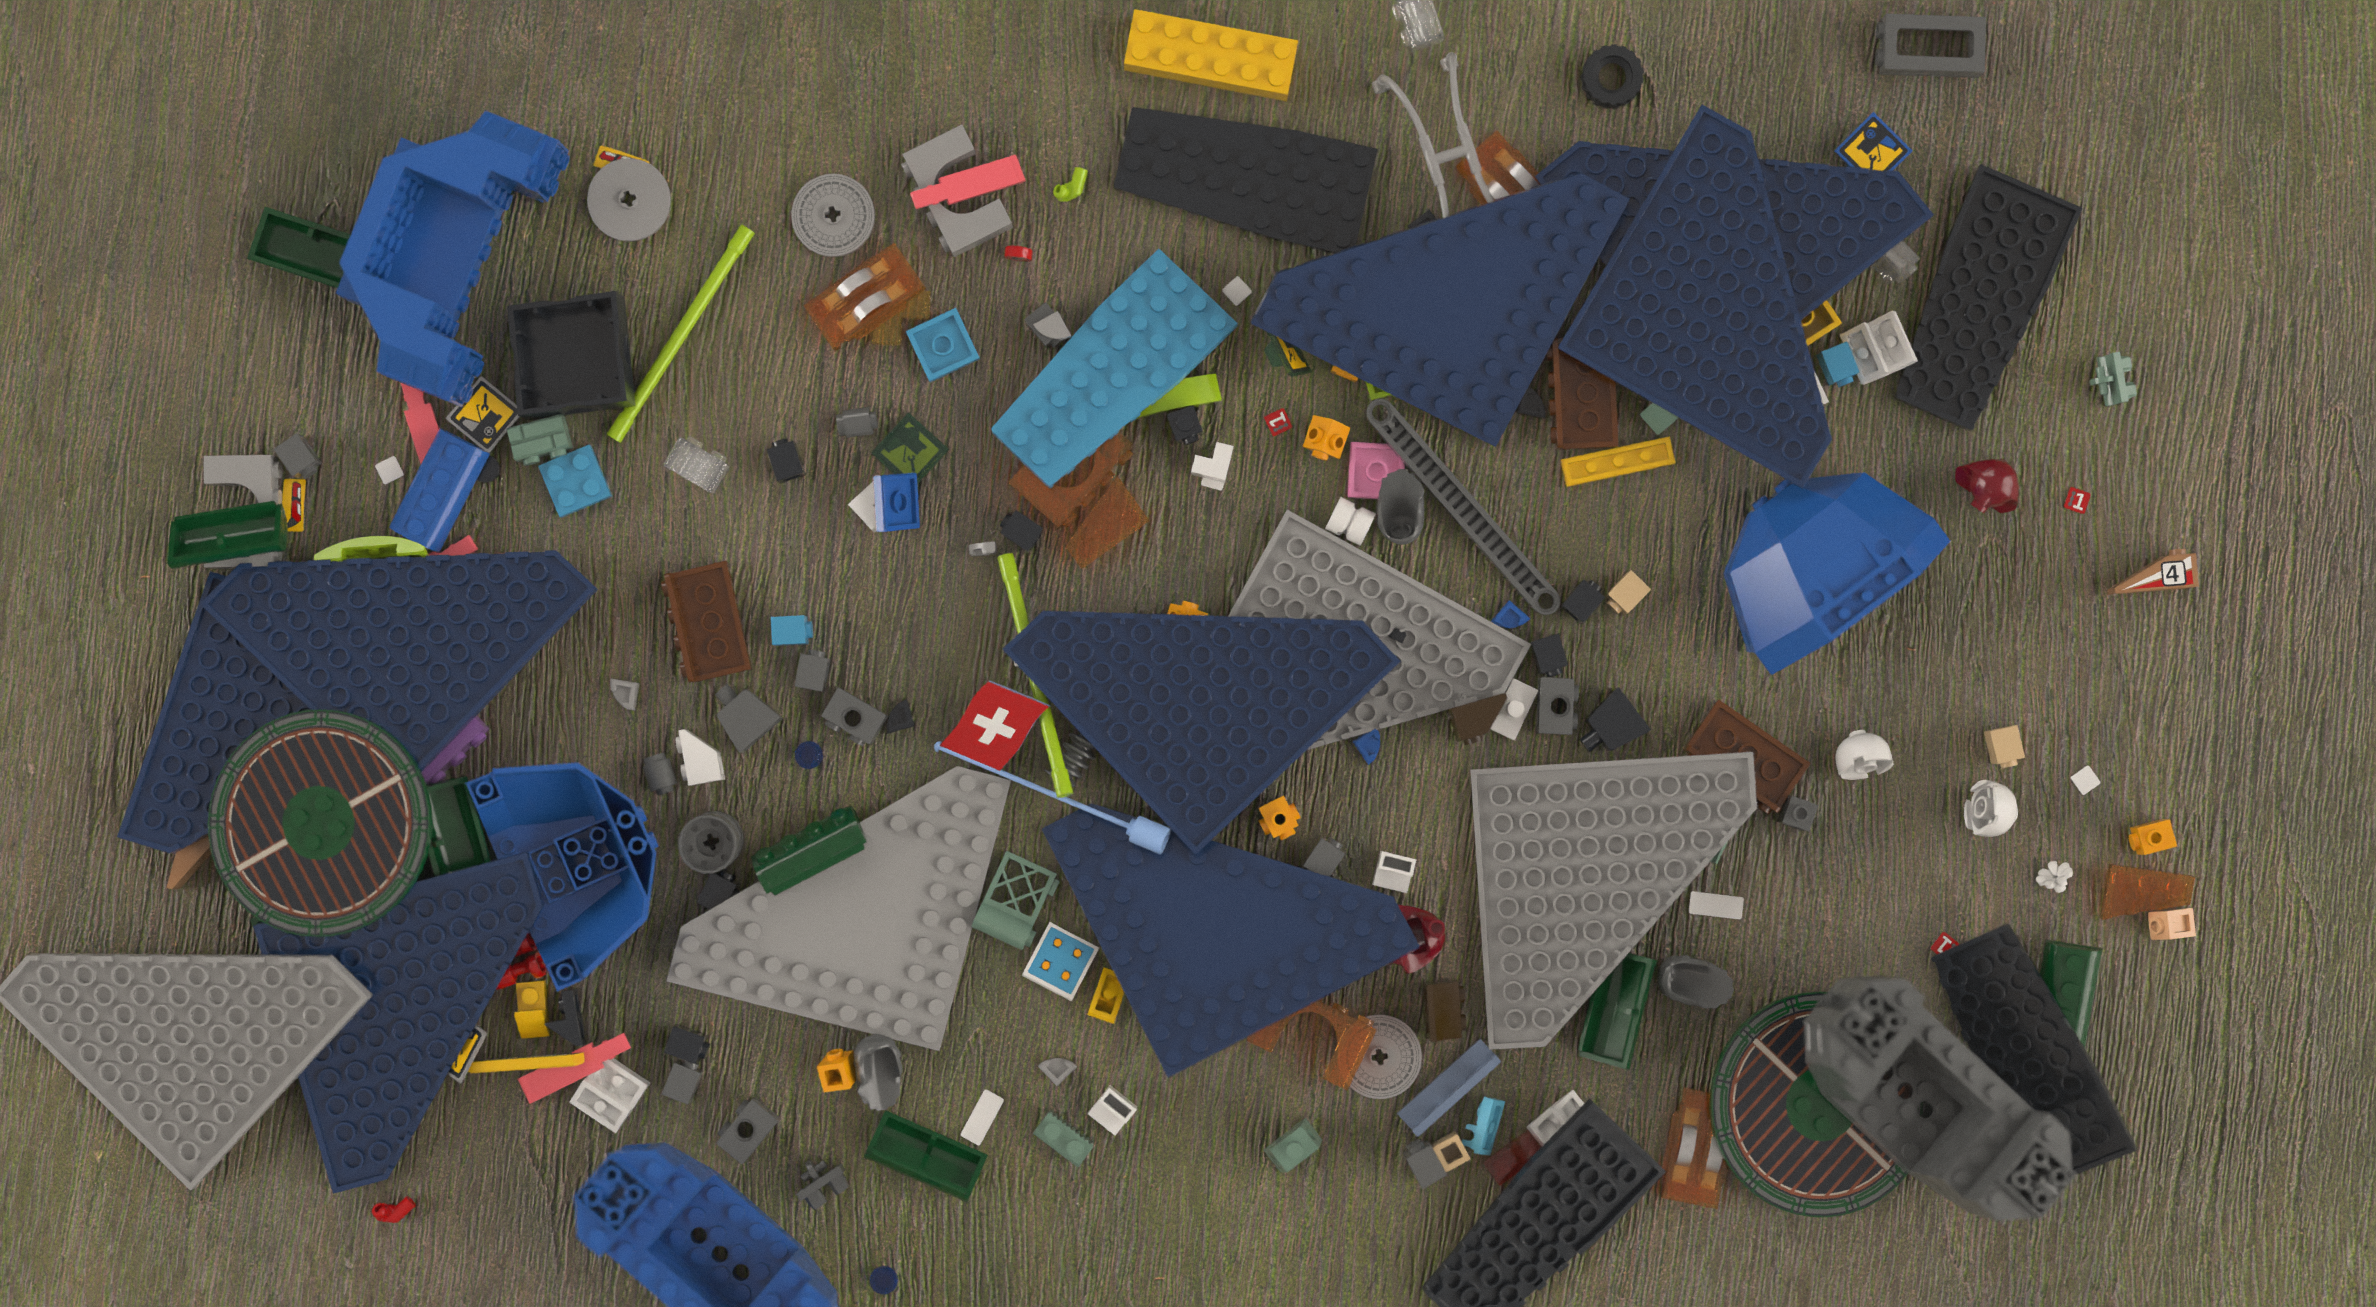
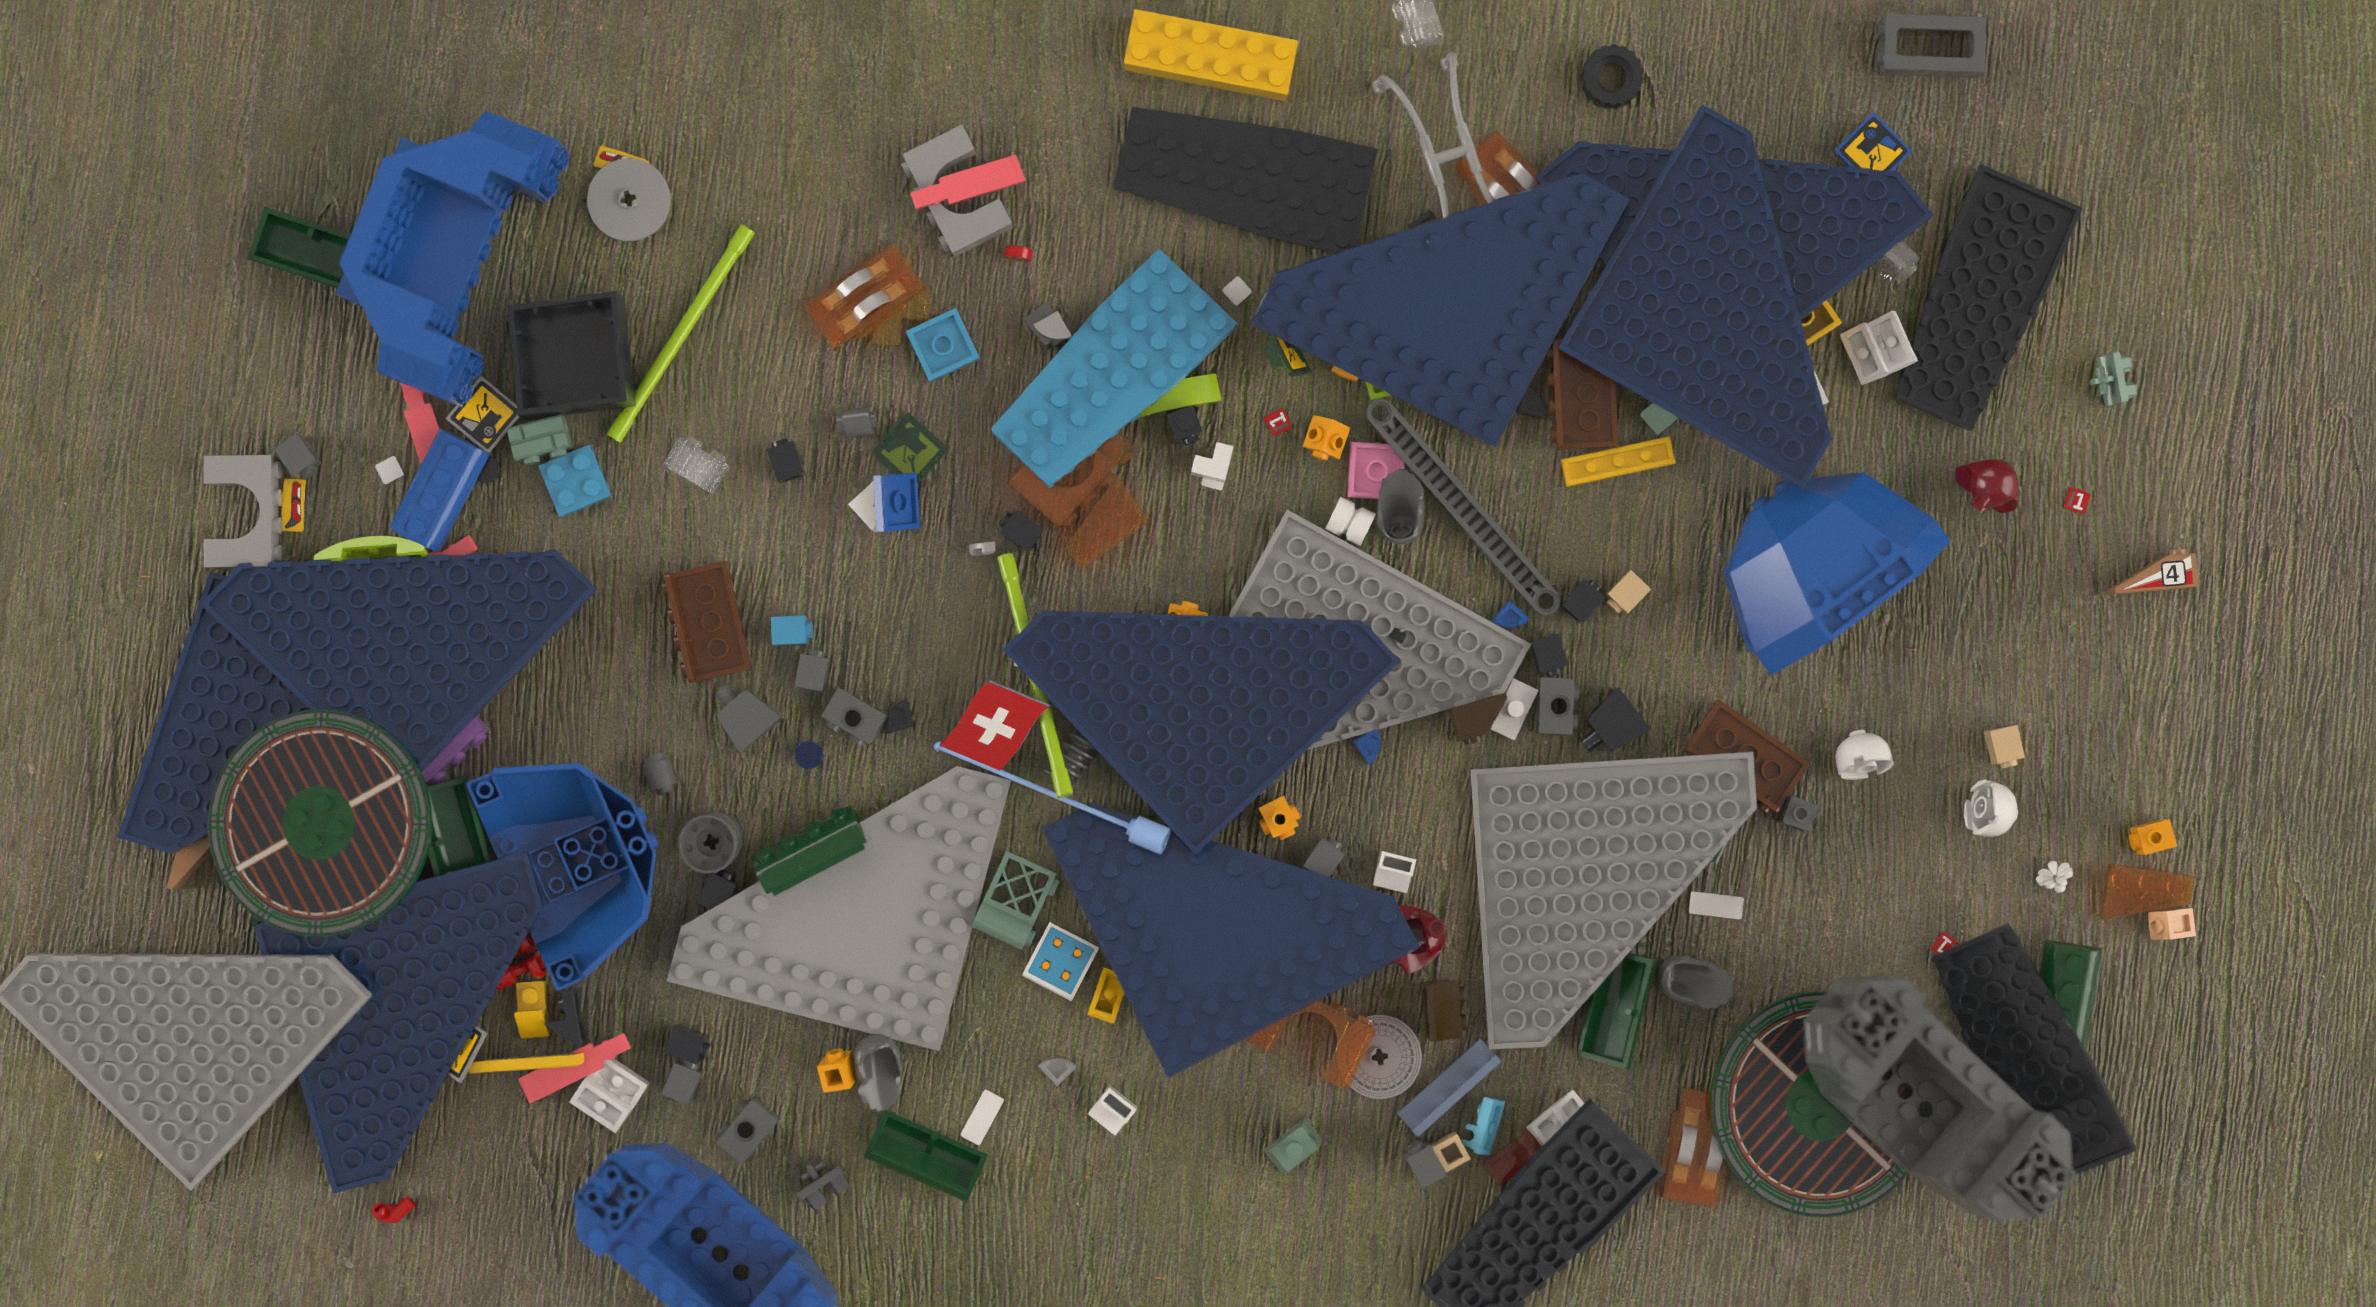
dark green container [167,501,288,569] -> none
light grey tile [610,679,640,711] -> none
white slope [676,729,725,786] -> none
light grey piece [791,174,875,257] -> none
clear blue plate [870,1266,898,1295] -> none
sand green brick [1033,1110,1094,1167] -> none
lime arm [1053,167,1088,202] -> none
dark azure brick [1816,342,1859,388] -> none
white sticker [2071,766,2100,795] -> none

